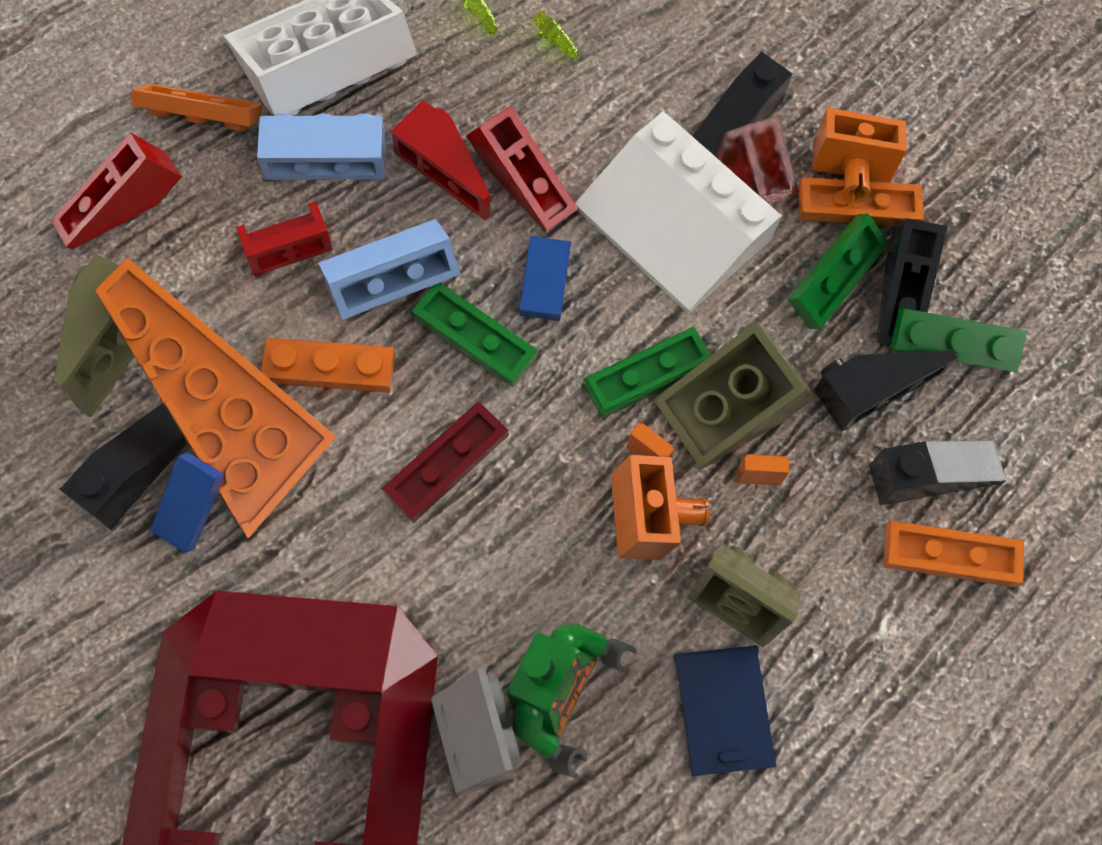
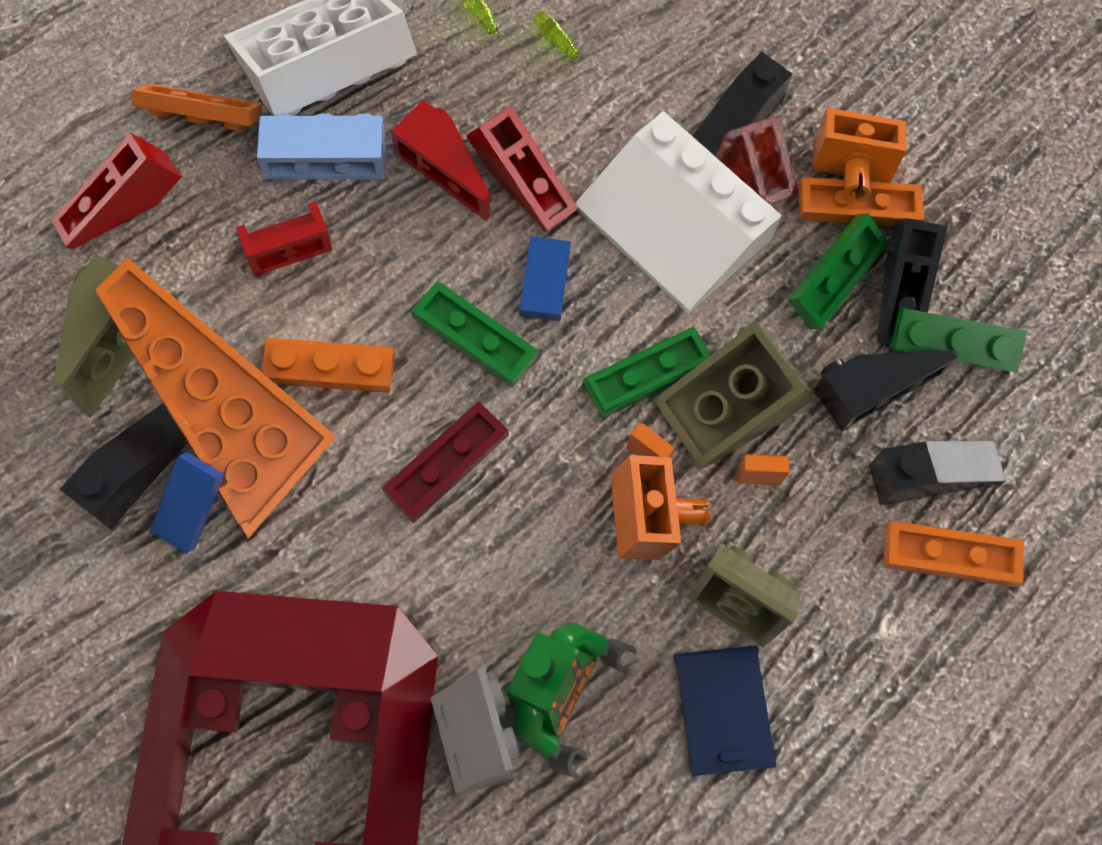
light blue brick [318,219,461,320] -> none

